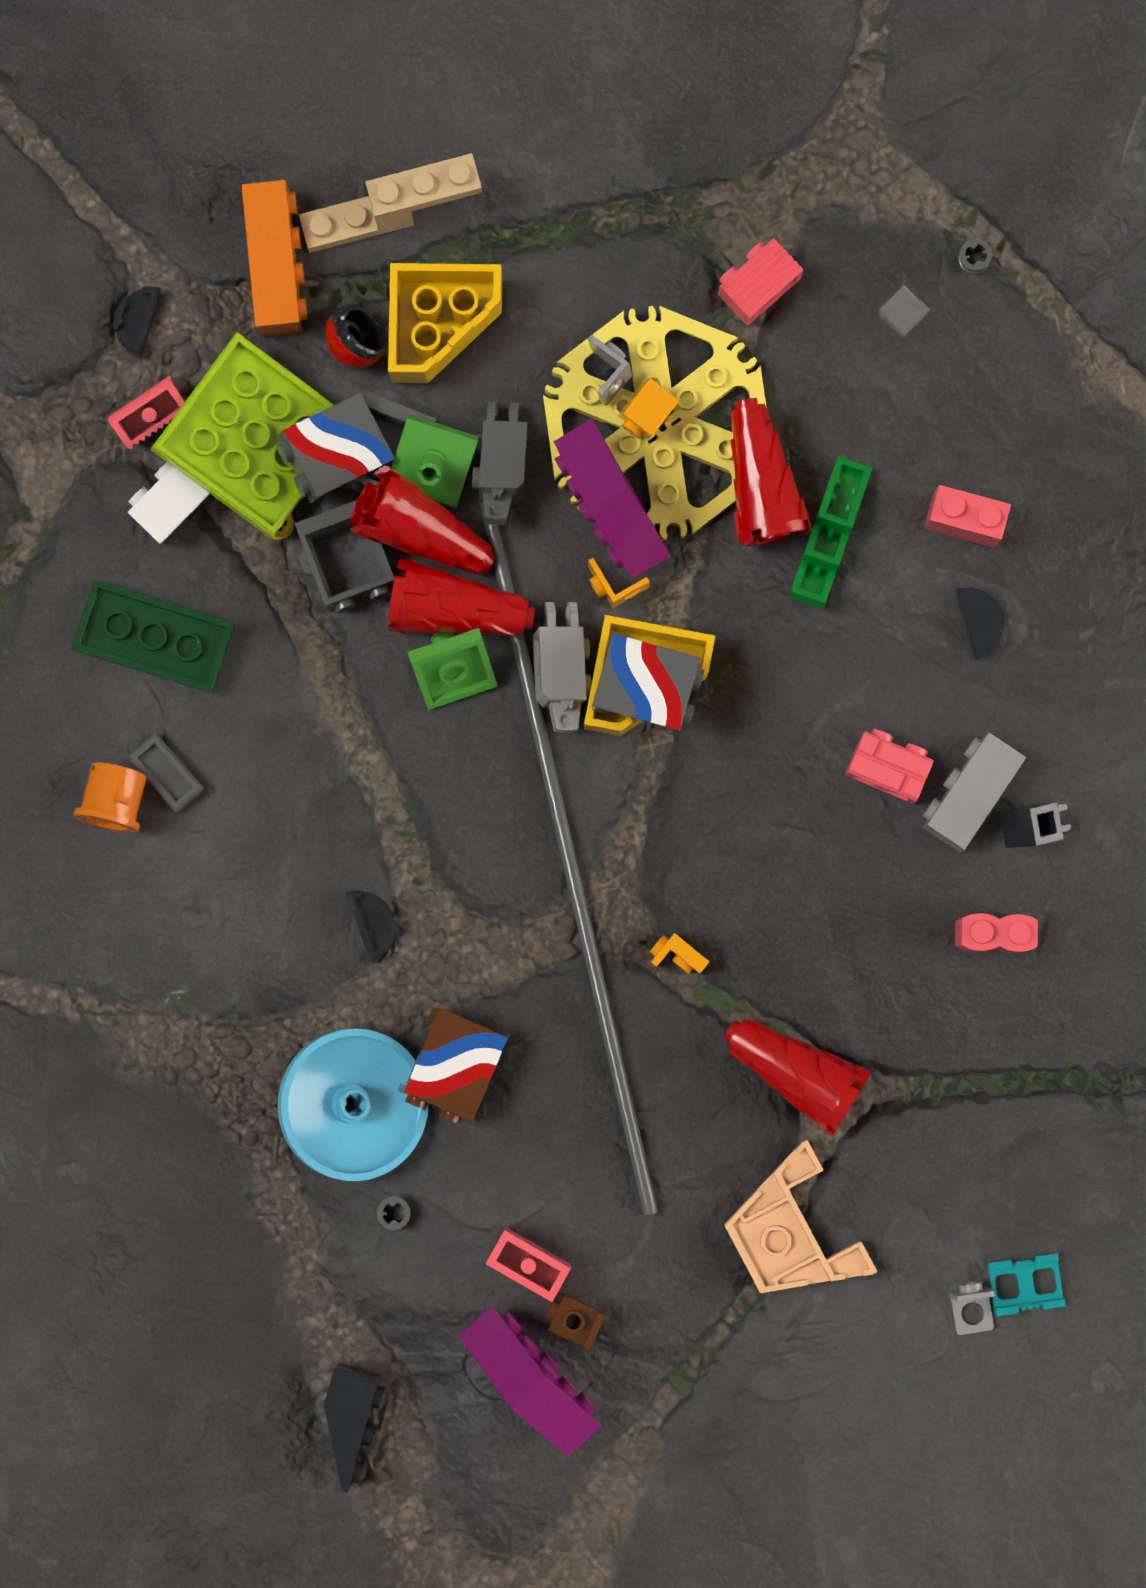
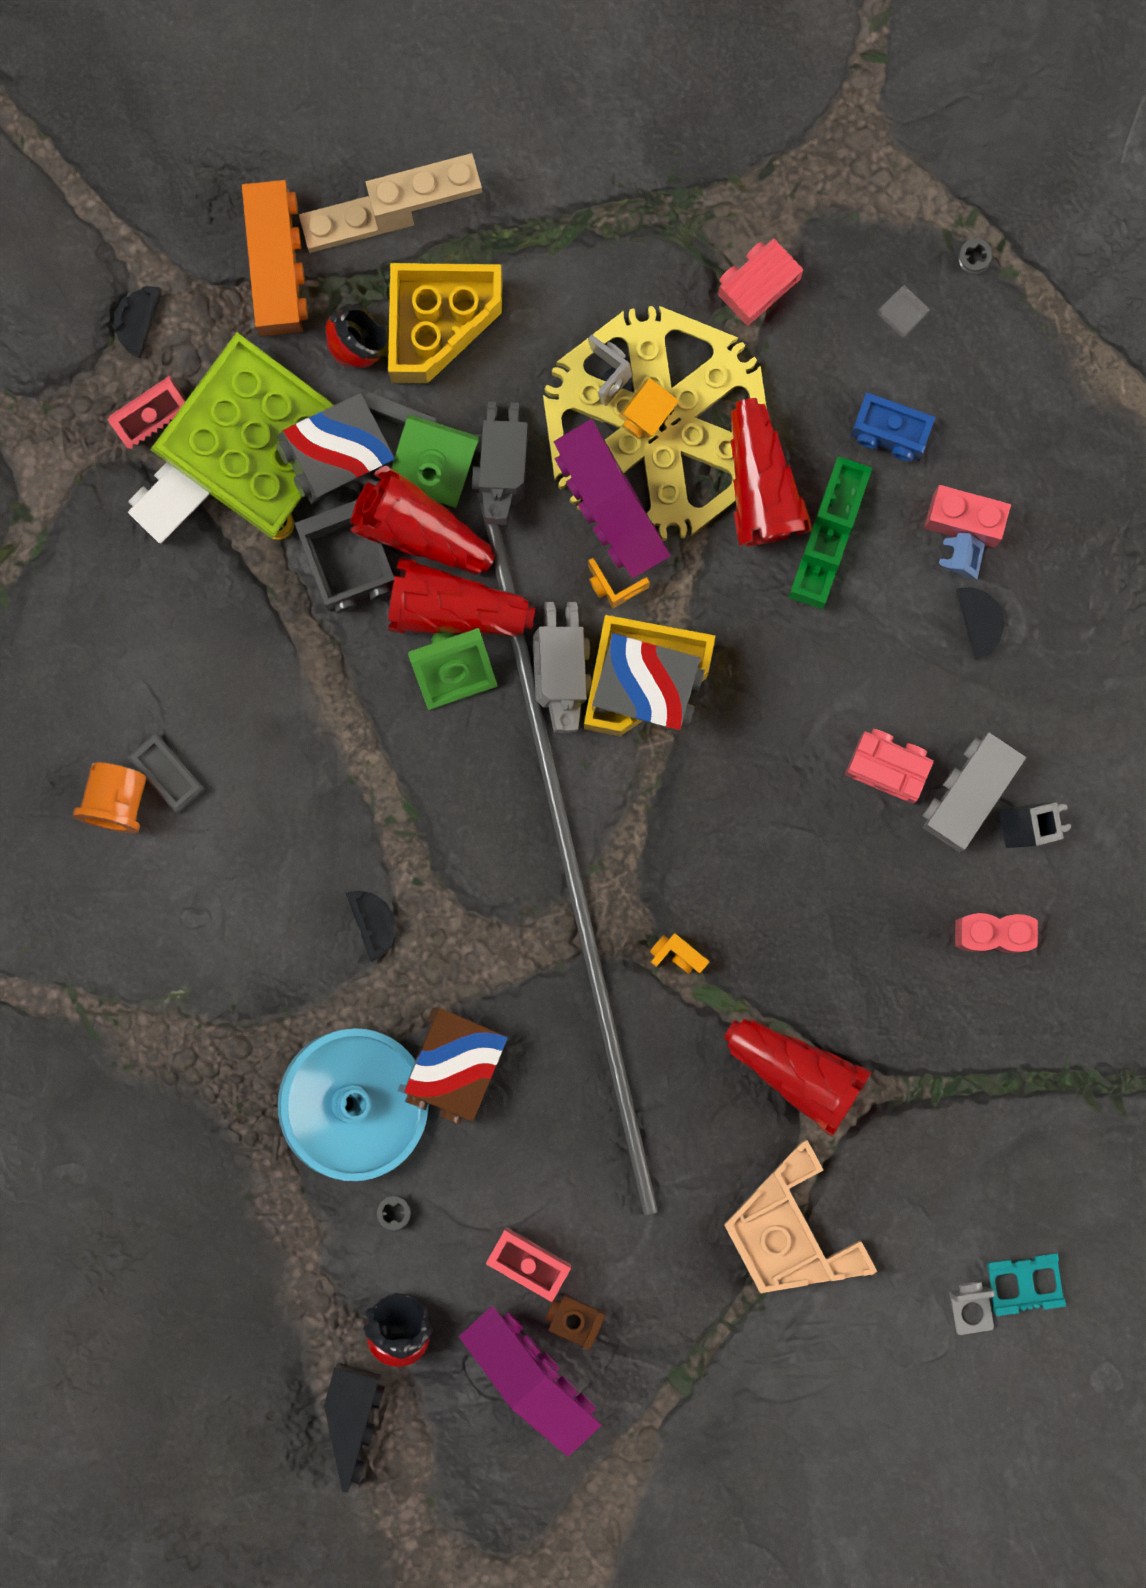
dark green plate [70,579,236,694] -> none
none -> black hair [363,1293,434,1367]
none -> blue bracket [850,392,935,462]
none -> medium blue tile [939,533,985,579]

